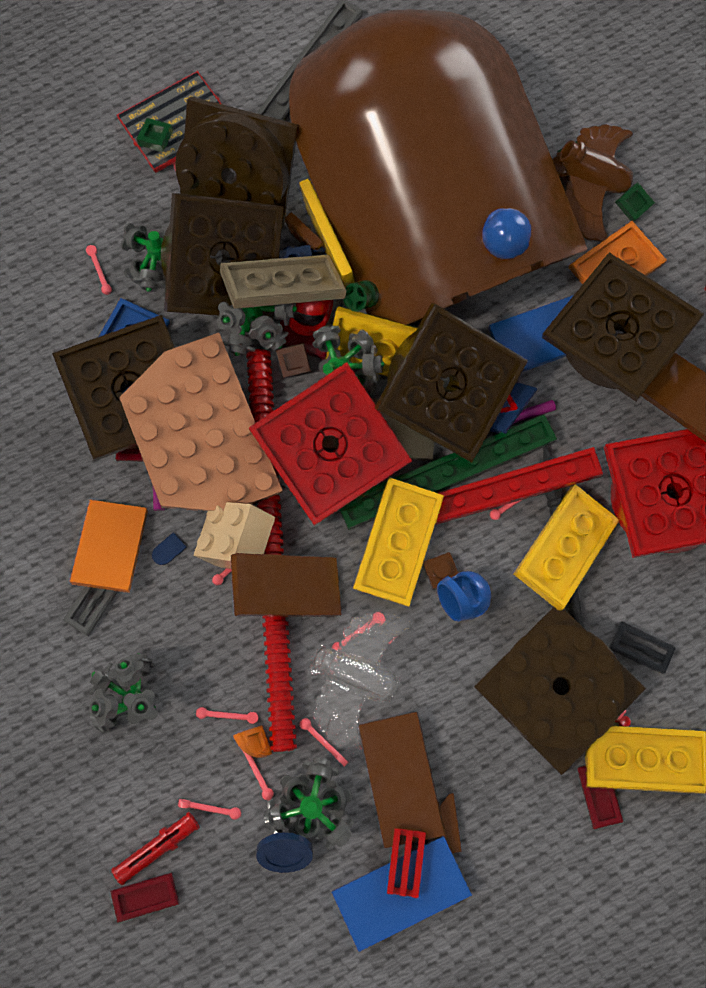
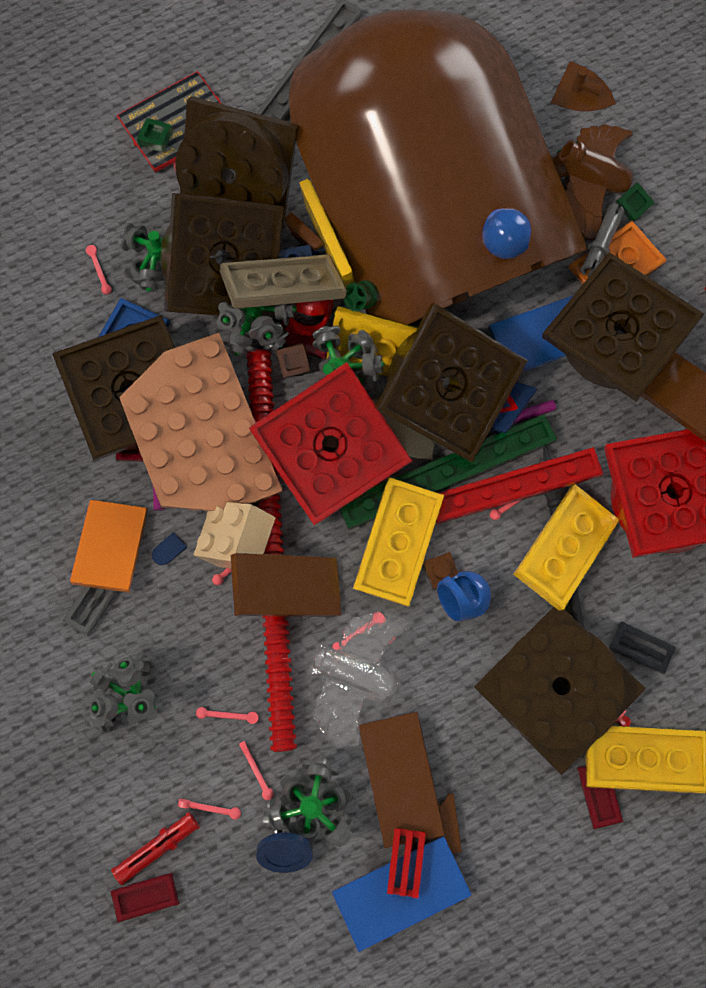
orange tile [233,725,272,758] -> none
coral hinge [300,718,349,767] -> none
none -> reddish brown shield [551,61,616,112]
none -> dark grey pin [581,204,625,277]

